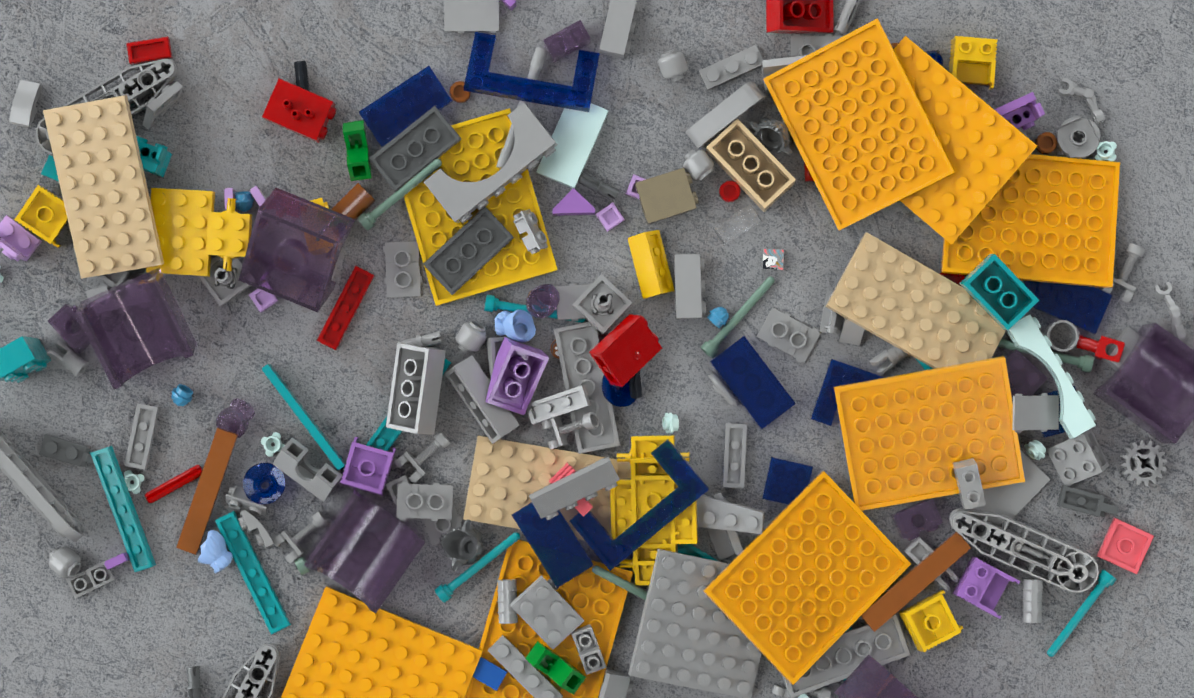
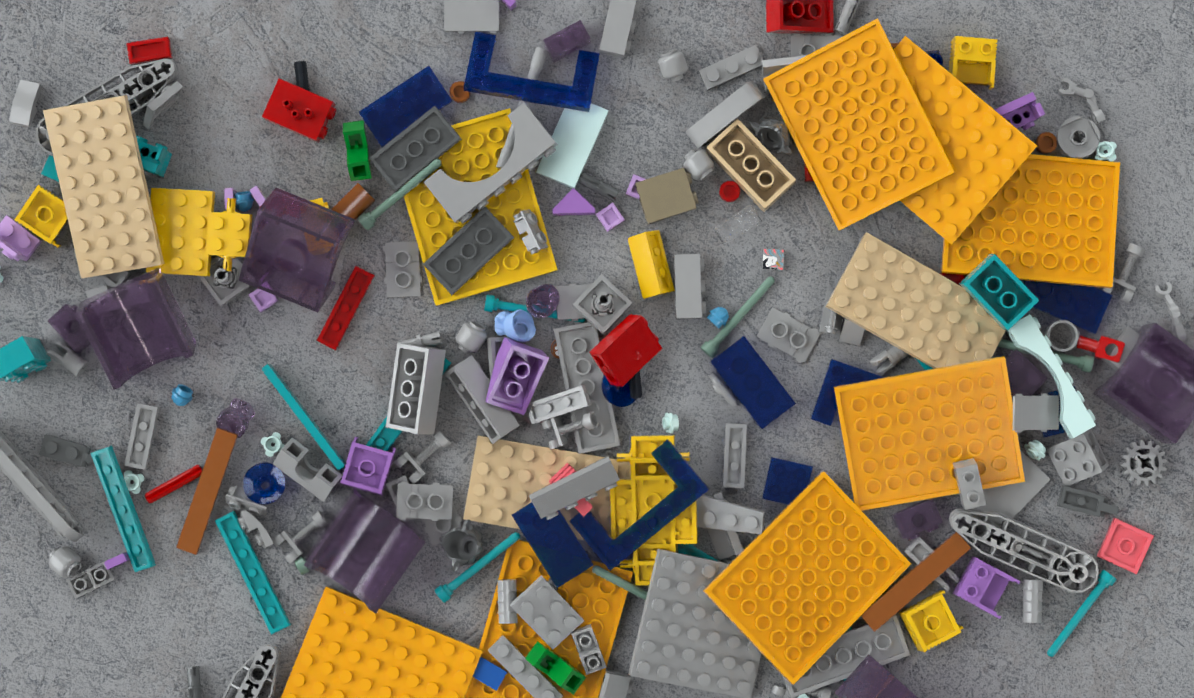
light blue hair [198,530,233,573] -> none

